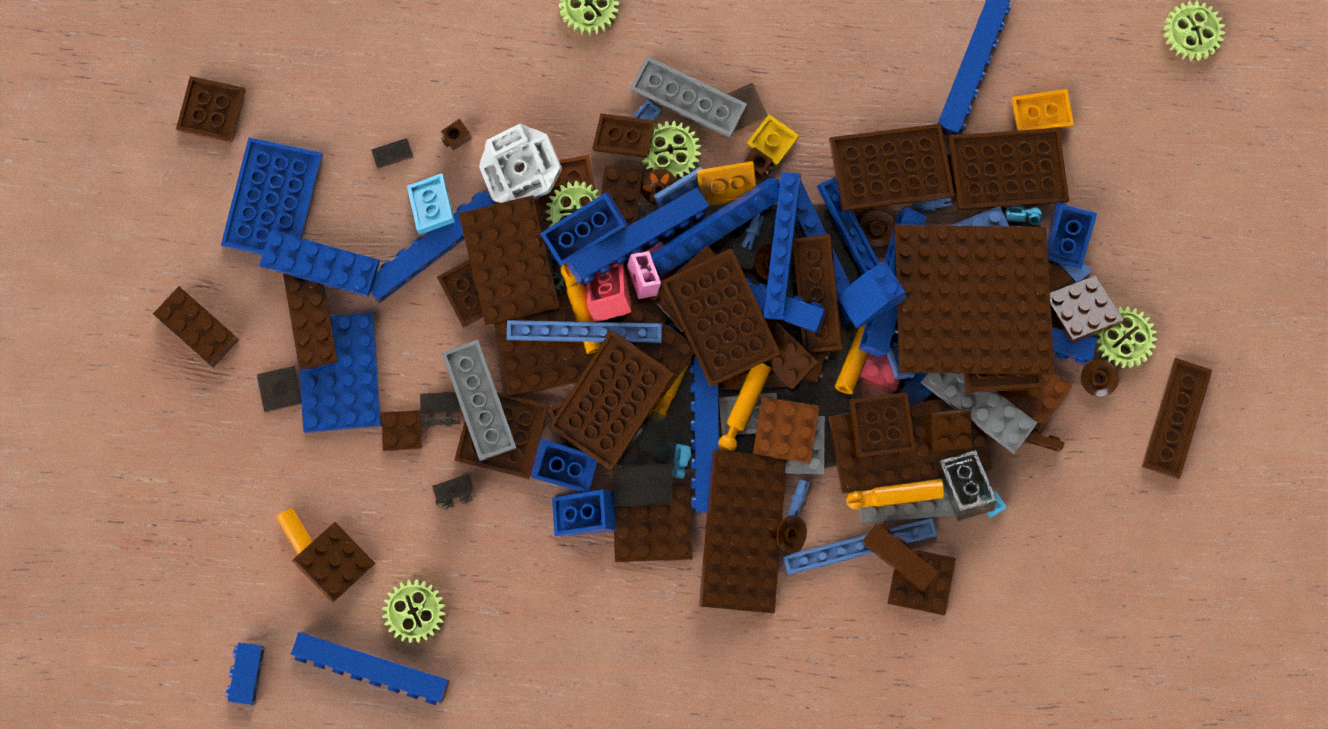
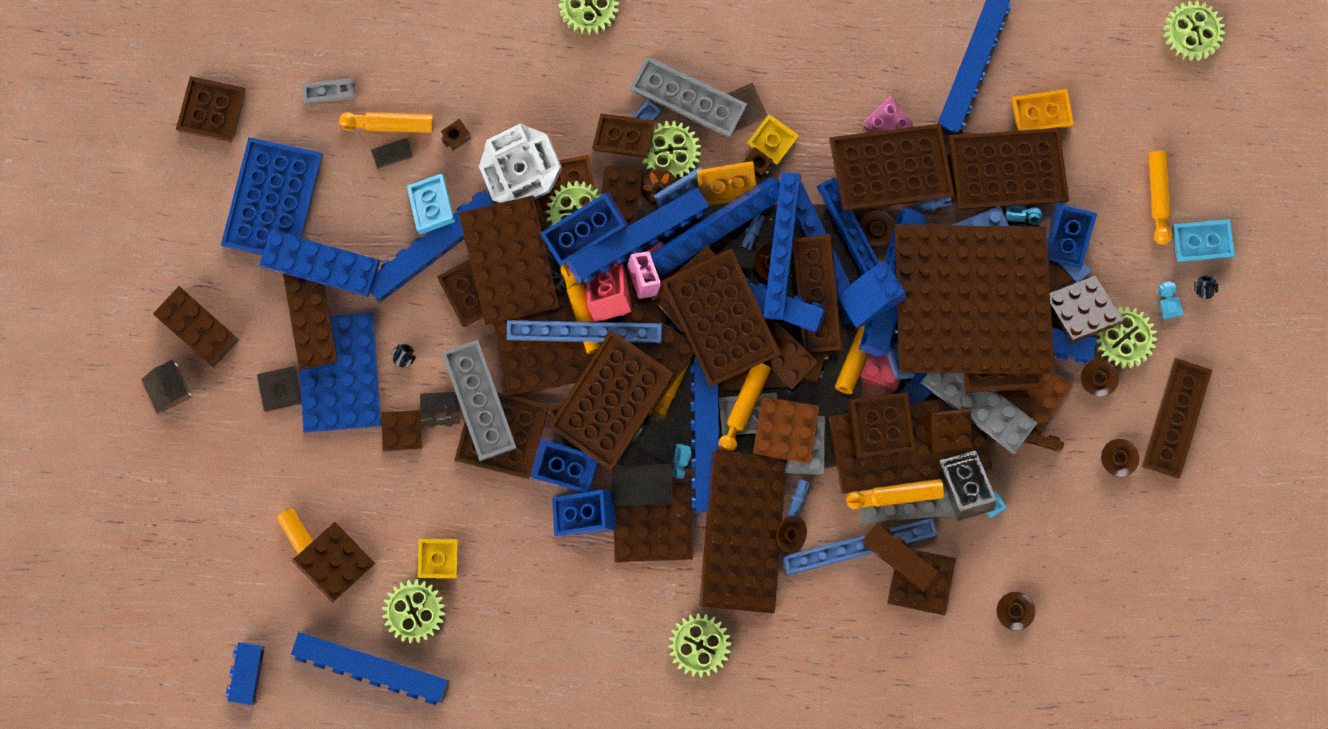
clear smoke bracket [432,474,476,510] -> none
none -> clear smoke slope [141,360,192,414]
none -> light grey plate [302,78,357,104]
none -> light orange piece [339,112,434,133]
none -> black gear [391,344,416,367]
none -> yellow plate [418,539,458,579]
none -> yellowish green gear [668,613,731,678]
none -> bright pink hinge [864,96,913,132]
none -> reddish brown dish [996,592,1035,631]
none -> reddish brown dish [1101,439,1140,477]
none -> light orange piece [1148,151,1173,245]
none -> medium azure plate [1158,281,1183,320]
none -> medium azure plate [1172,219,1235,263]
none -> black gear [1194,275,1218,299]

